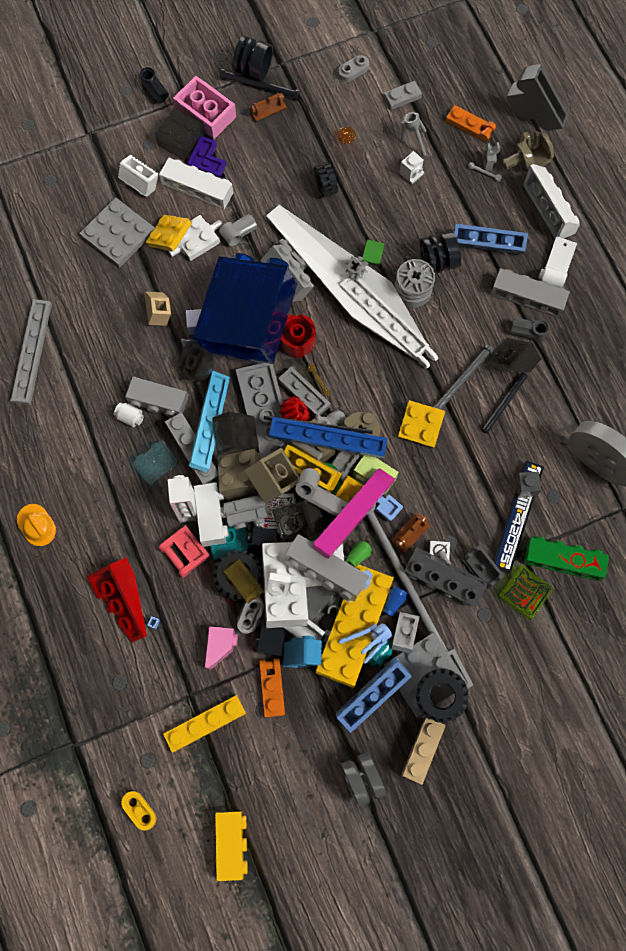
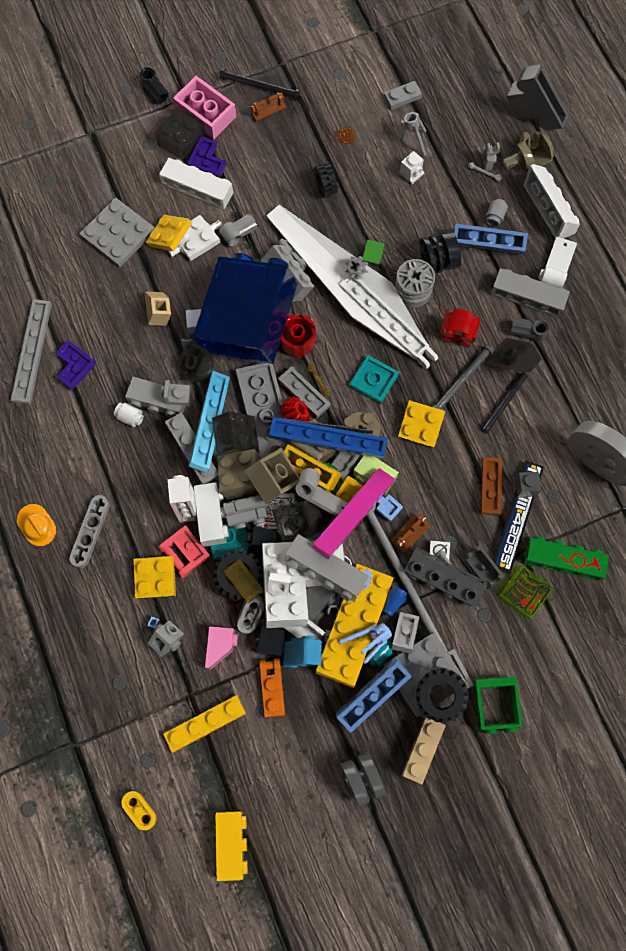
red wedge [87,557,147,643] -> none
white brick [118,155,158,197] -> none
clear light blue bracket [133,440,179,485] -> none
black wheel [232,35,273,81] -> none
light grey animal [315,410,346,426] -> none
light grey plate [338,55,369,82] -> none
bright green cone [345,541,372,567] -> none
orange plate [445,105,496,142] -> none
none -> dark purple plate [56,340,97,390]
none -> light grey beam [70,495,110,568]
none -> yellow plate [133,556,176,599]
none -> light grey brick [147,621,184,657]
none -> light grey bracket [161,380,191,406]
none -> teal tile [349,355,400,404]
none -> red brick [440,309,481,347]
none -> green window [473,677,523,734]
none -> dark orange plate [480,457,502,516]
none -> light grey brick [486,199,508,227]

